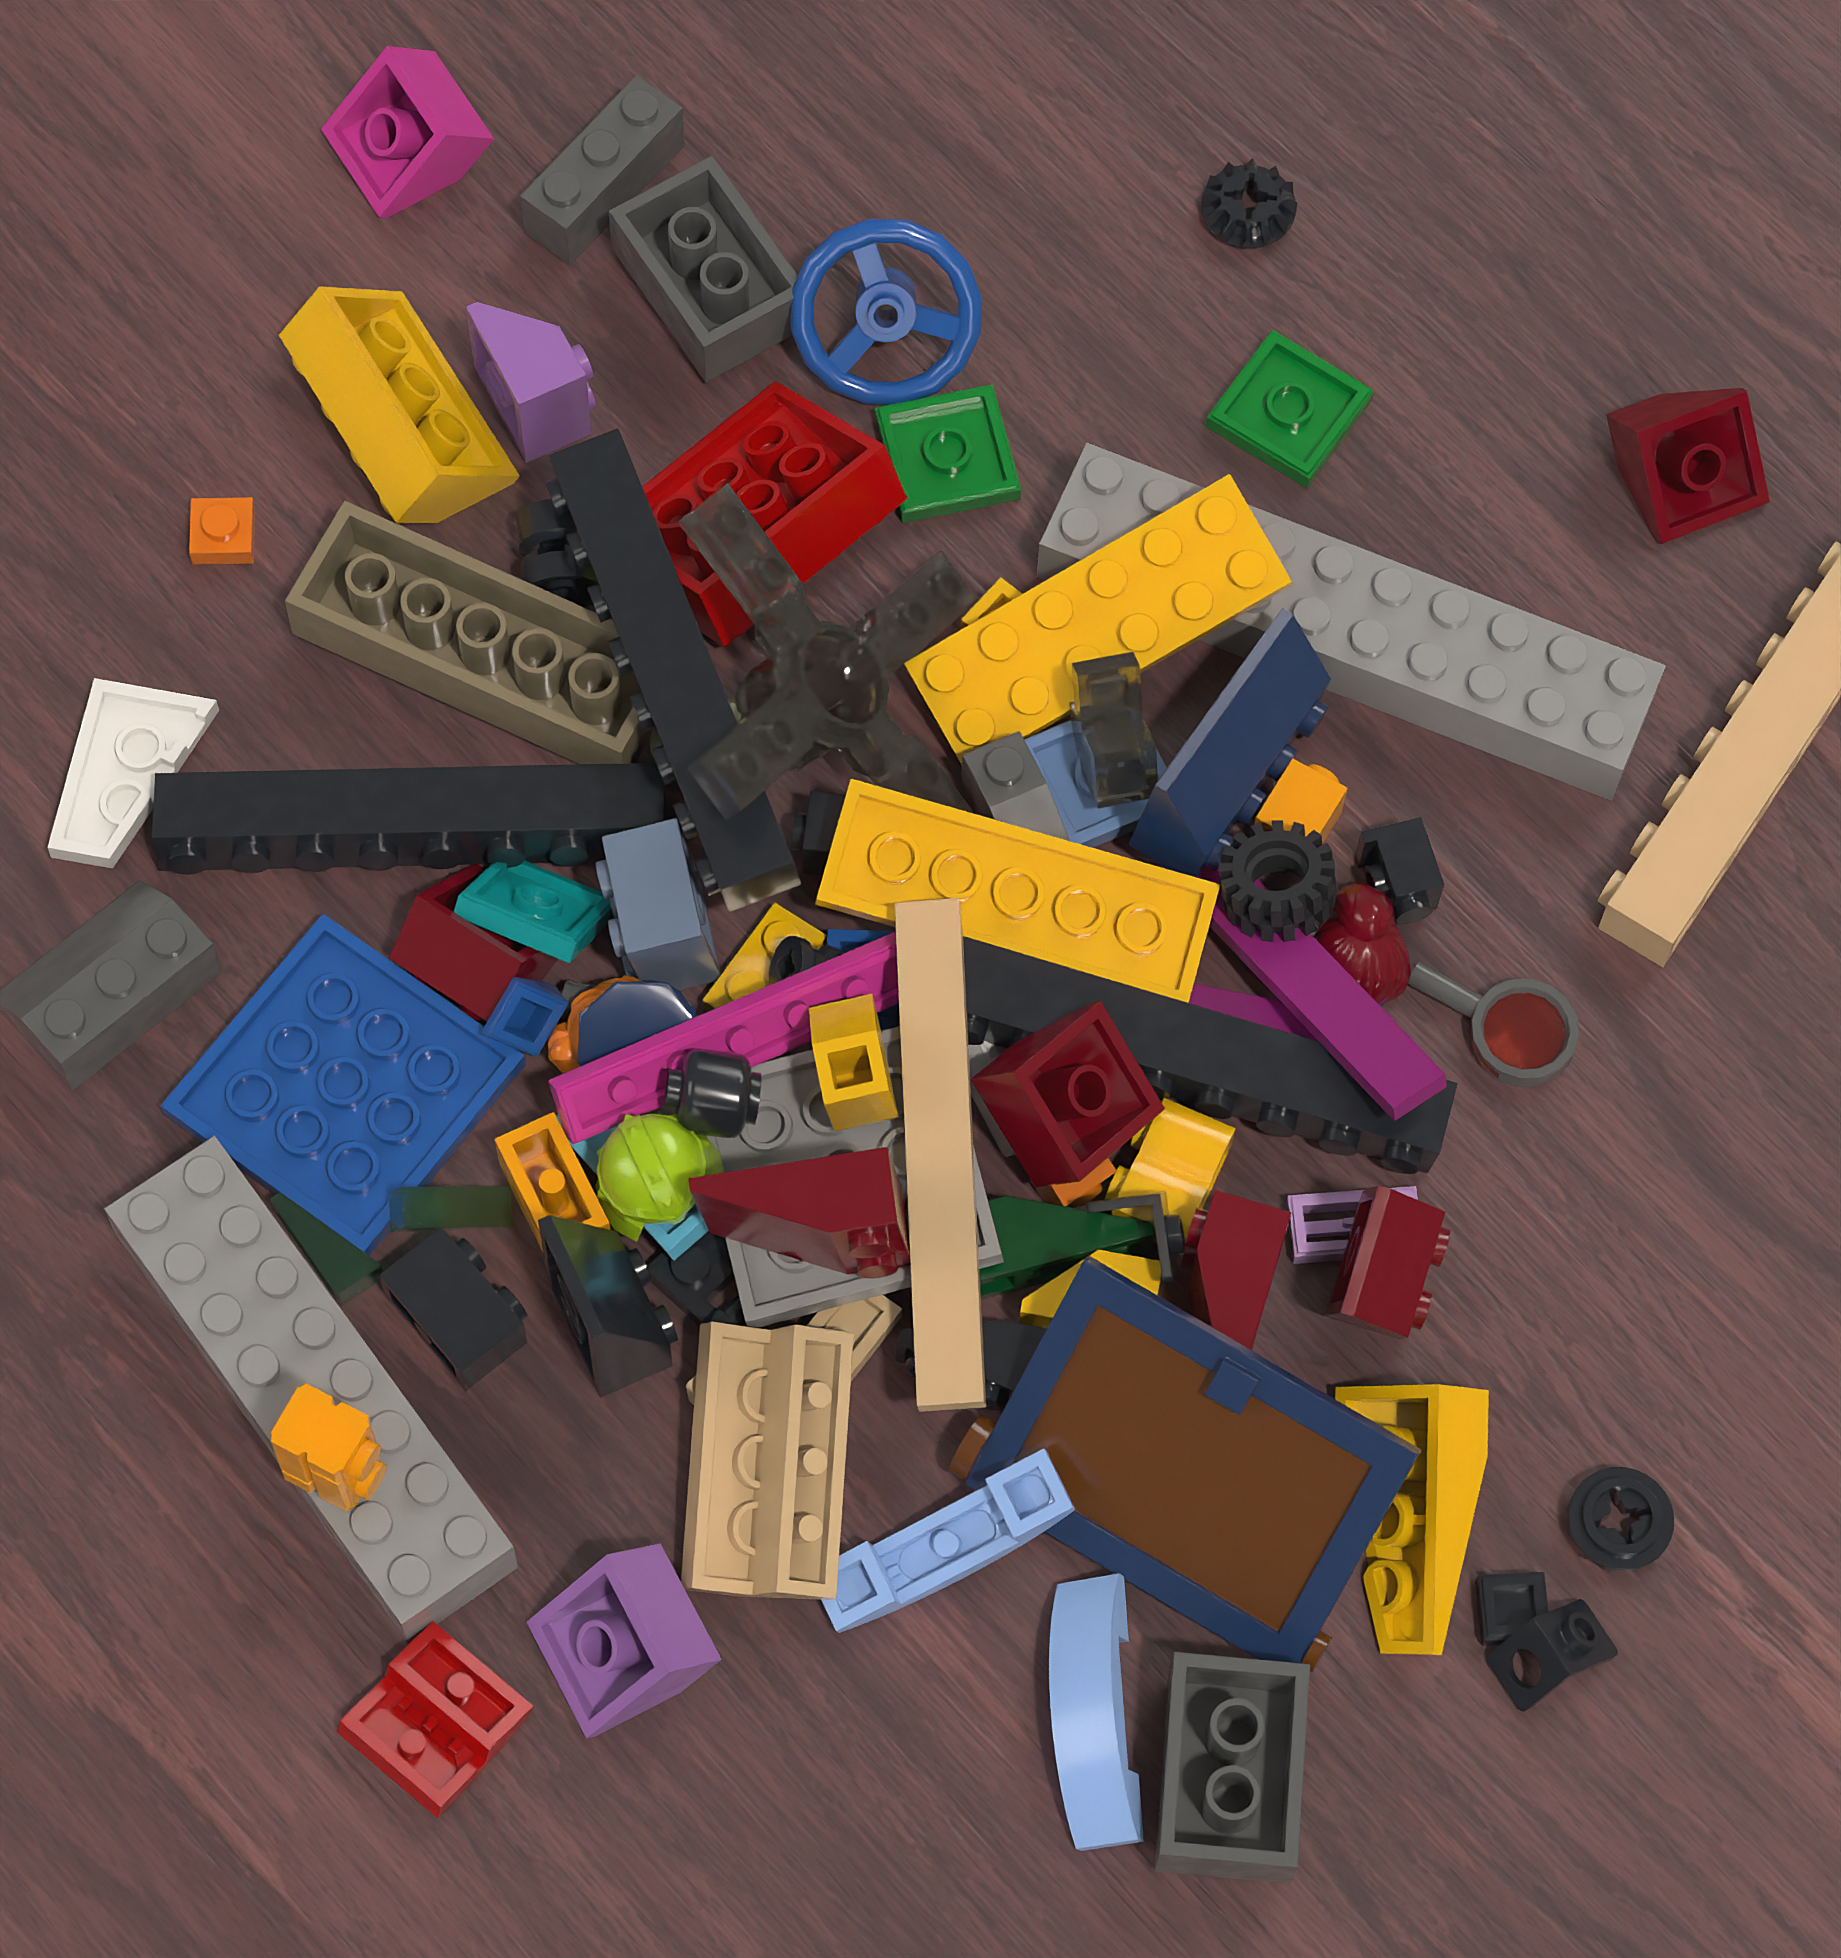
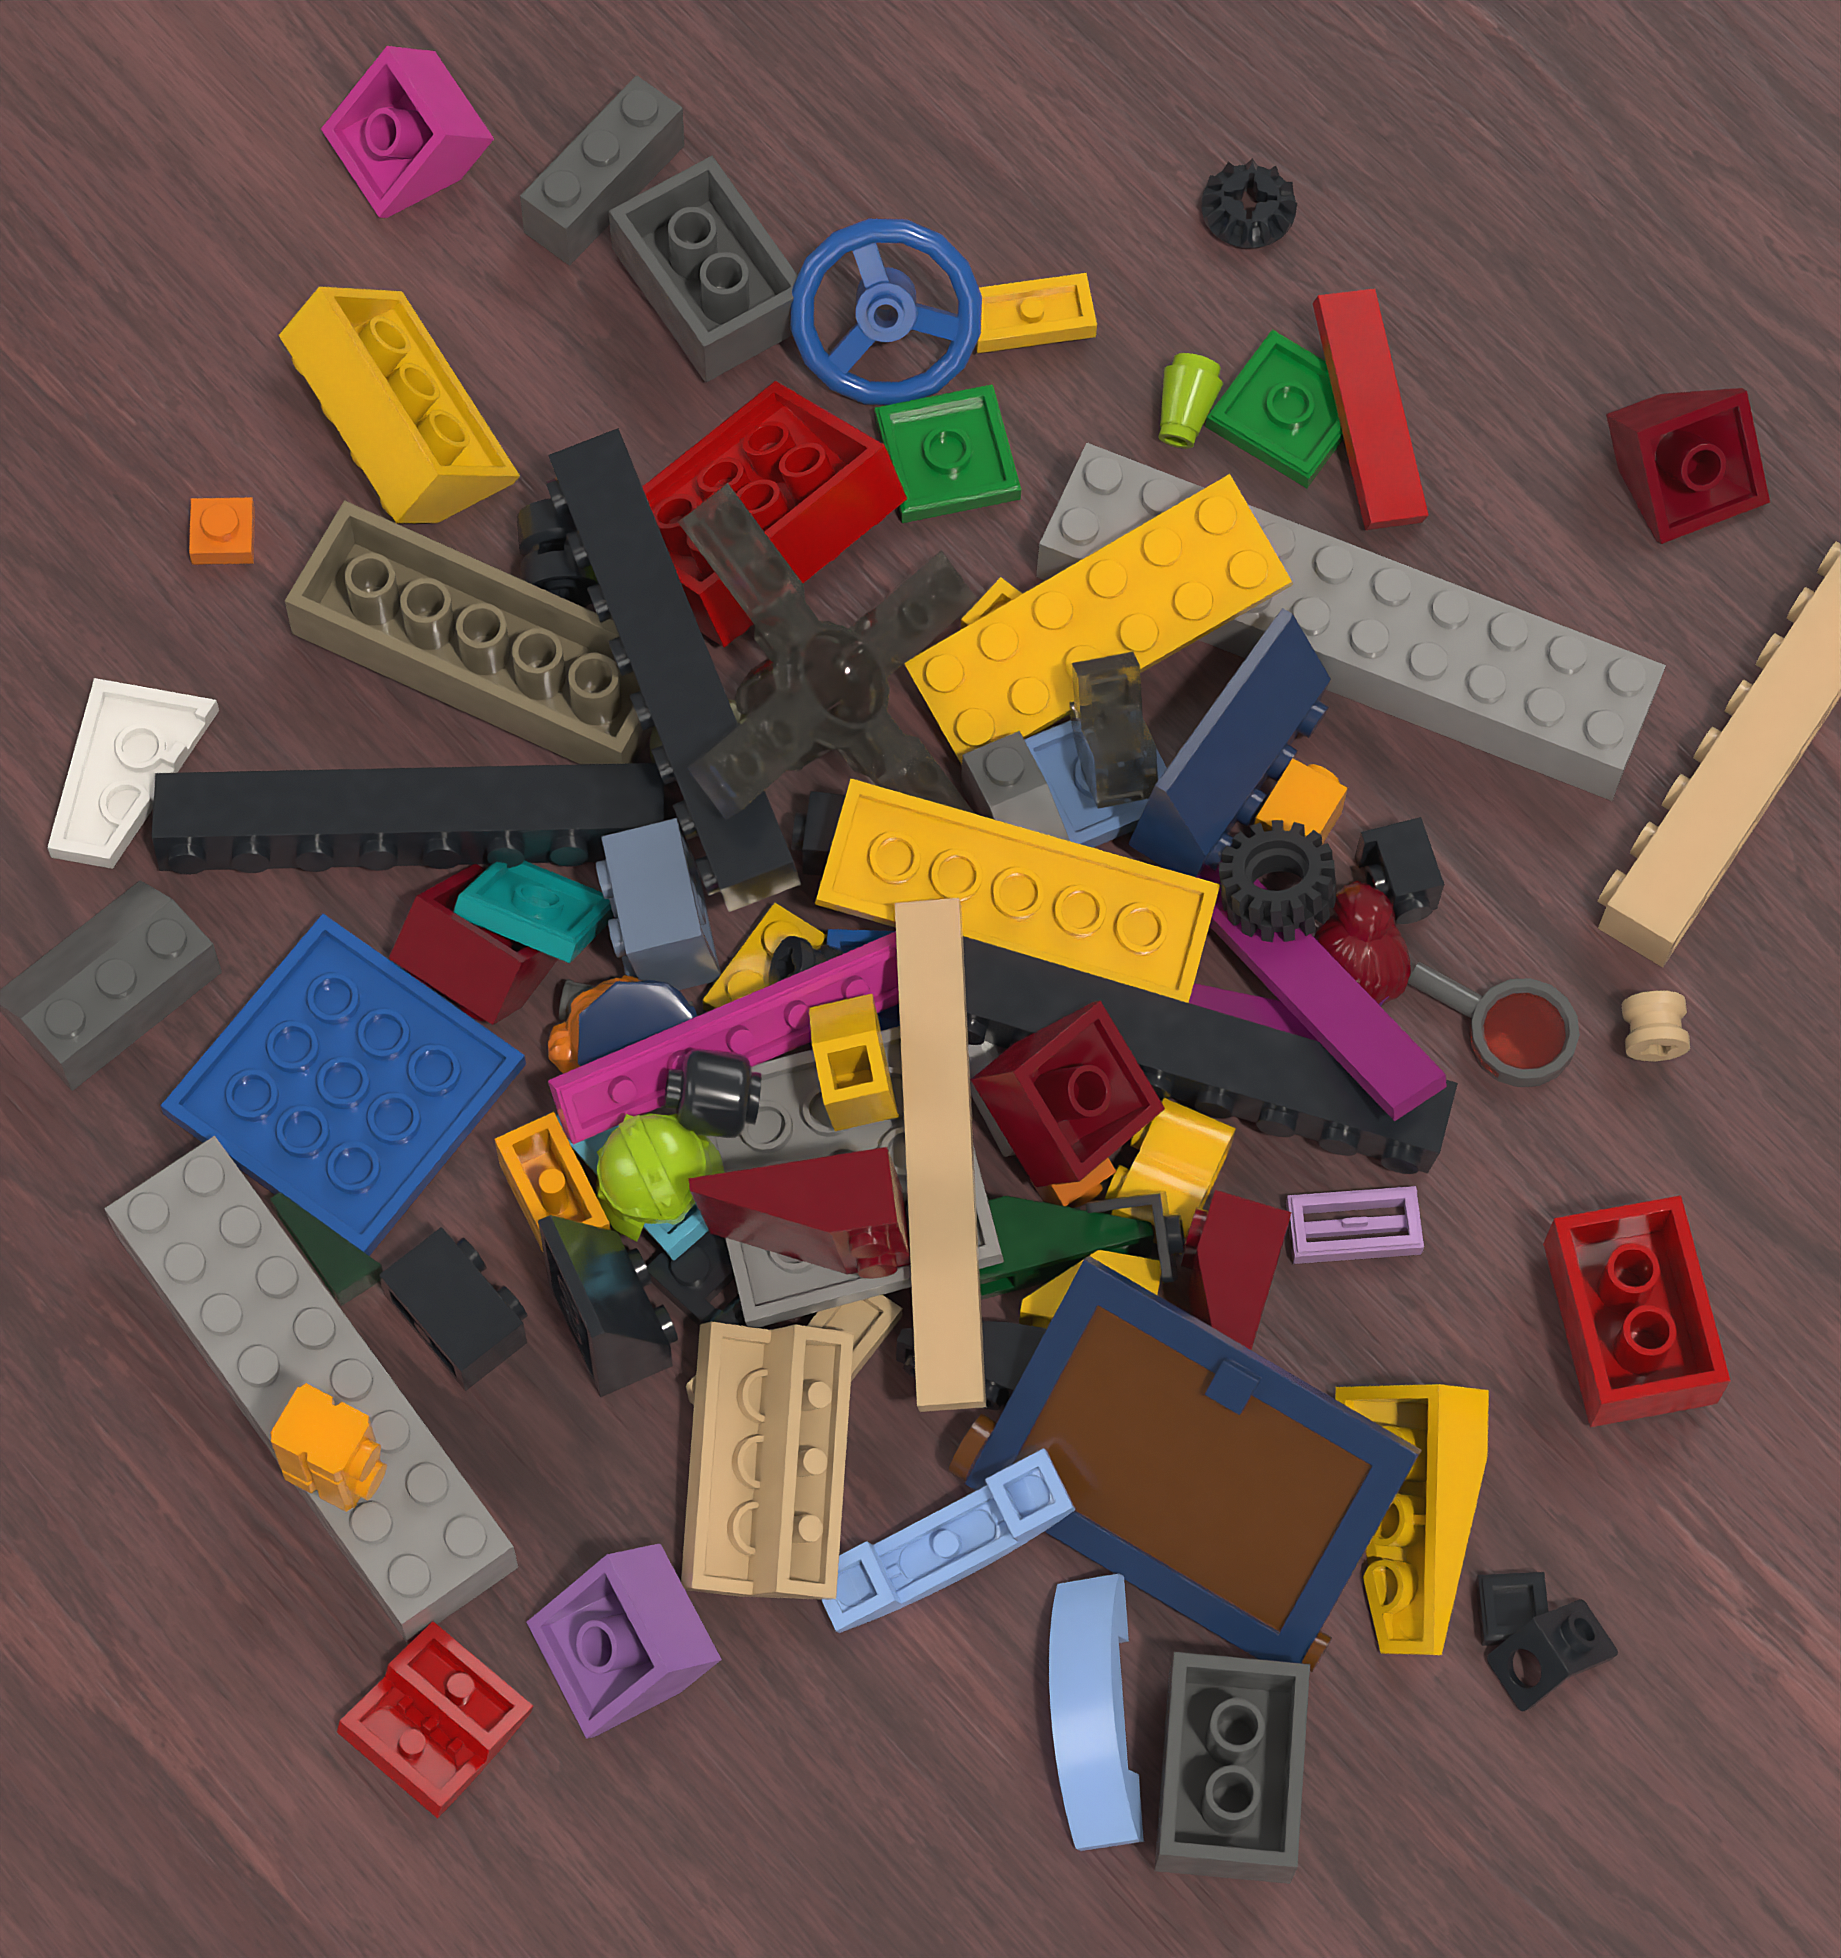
clear green piece [389,1186,513,1233] -> none
medium lavender slope [466,302,596,463] -> none
blue slope [482,977,569,1057] -> none
dark red slope [1325,1185,1451,1339] -> none
black gear [1567,1467,1674,1572] -> none
none -> yellow plate [976,273,1097,353]
none -> lime cone [1159,353,1223,449]
none -> red tile [1312,289,1429,530]
none -> red brick [1543,1195,1731,1427]
none -> tan wheel [1622,991,1690,1061]

